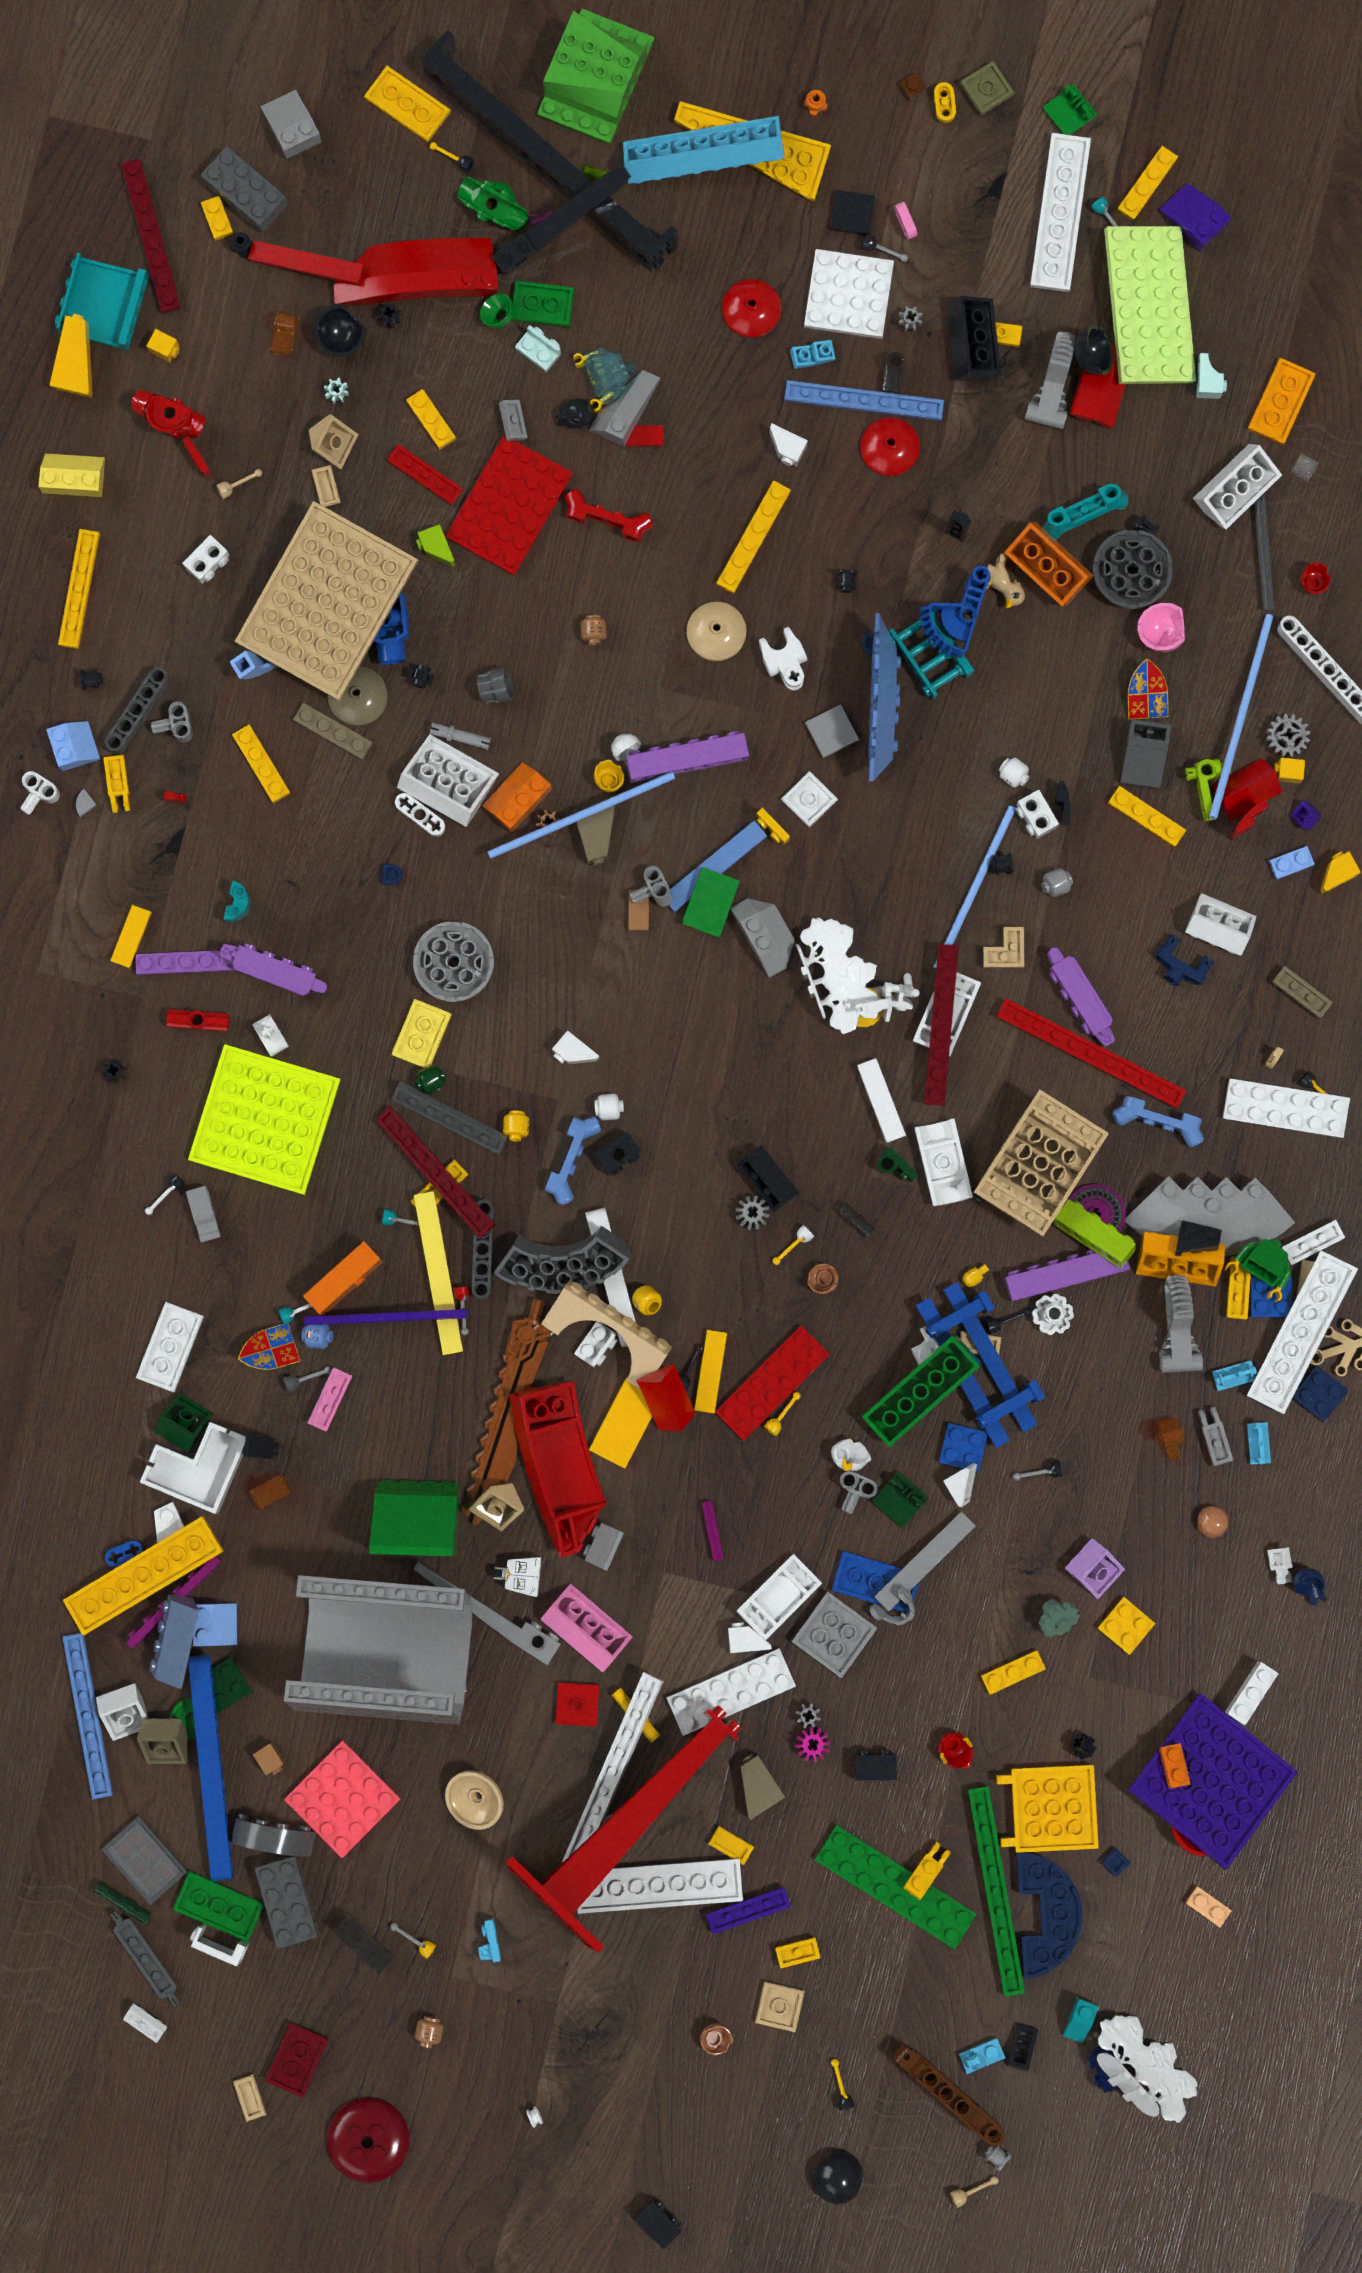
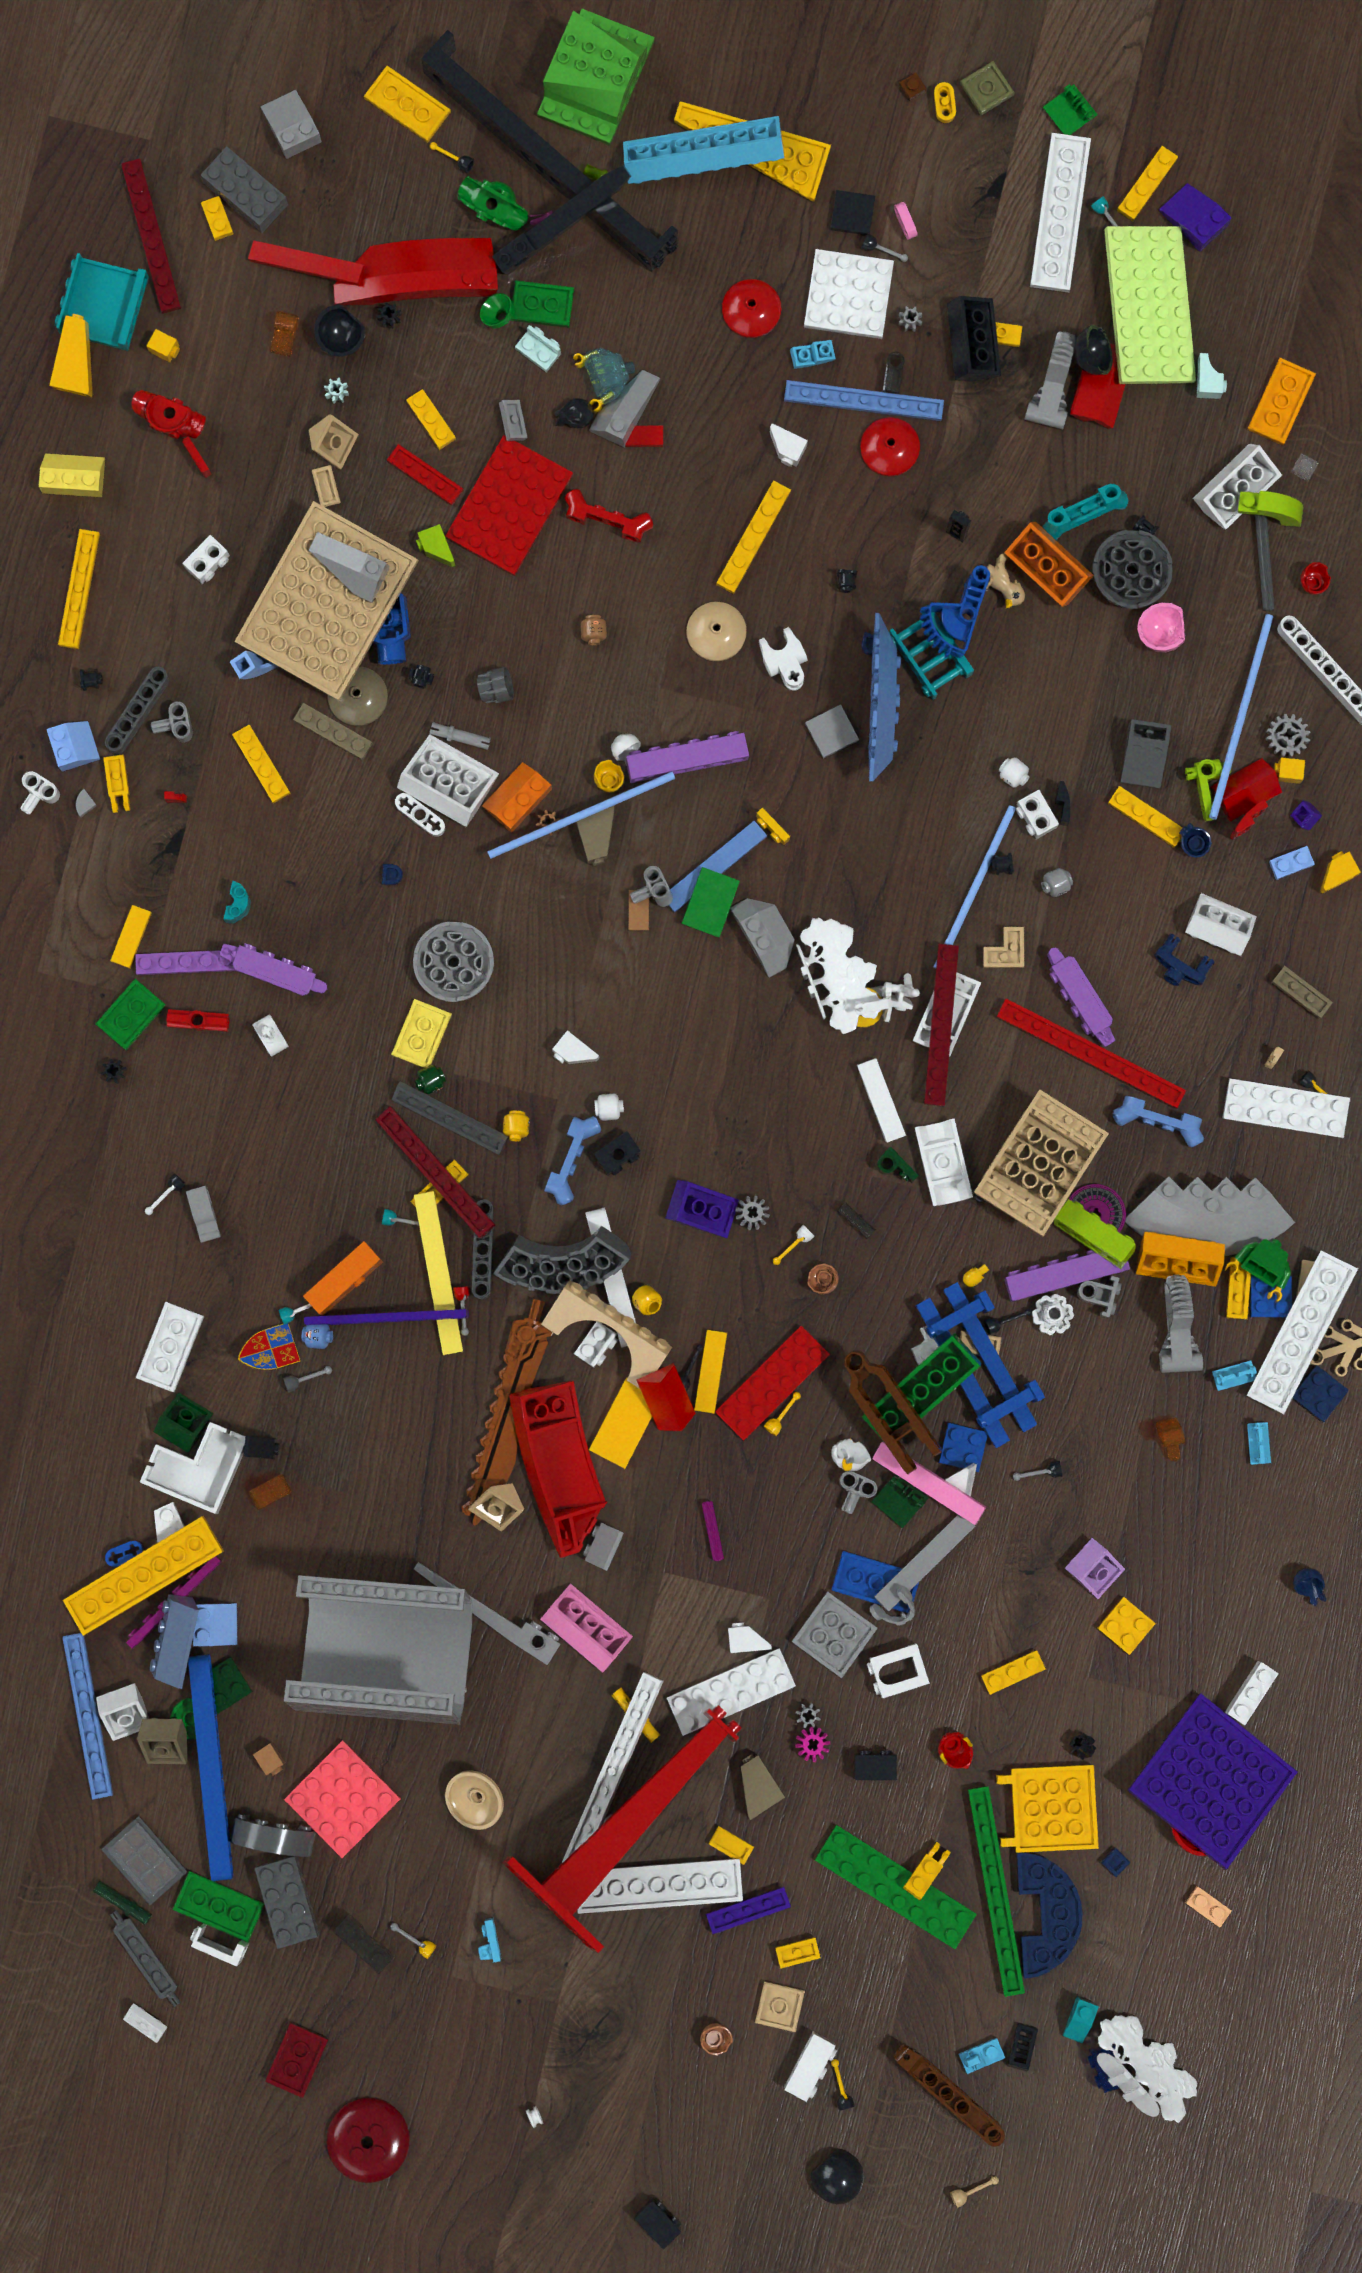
neon yellow plate [188,1044,341,1195] -> none
tan hinge [216,469,262,499] -> none
black brick [230,232,253,258] -> none
tan tile [233,2074,267,2122] -> none
bright pink plate [308,1367,352,1432] -> none
green windscreen [369,1480,460,1556] -> none
medium nougat head [415,2015,444,2048] -> none
white torso [494,1557,541,1597] -> none
red plate [556,1682,599,1727] -> none
white slope [736,1554,822,1641] -> none
black brick [737,1145,799,1212] -> none
white tile [781,771,838,828] -> none
orange brick [804,90,827,116] -> none
light grey brick [984,2146,1012,2171] -> none
sand green plant [1039,1599,1080,1637] -> none
shield [1128,658,1168,719] -> none
orange plate [1159,1743,1190,1789] -> none
black wing [1175,1220,1222,1256] -> none
nougat hair [1197,1505,1228,1539] -> none
light grey hinge [1198,1406,1233,1466] -> none
white plate [1267,1547,1292,1584] -> none
white plate [1281,1220,1345,1266] -> none
none -> green tile [96,979,166,1051]
none -> light grey wedge [309,532,390,603]
none -> dark purple slope [665,1180,739,1238]
none -> white brick [784,2031,837,2102]
none -> reddish brown piece [844,1350,942,1475]
none -> white panel [867,1643,930,1698]
none -> bright pink tile [872,1441,986,1525]
none -> light grey pin [1077,1276,1121,1318]
none -> dark blue piece [1179,823,1212,858]
none -> lime arch [1238,491,1303,527]

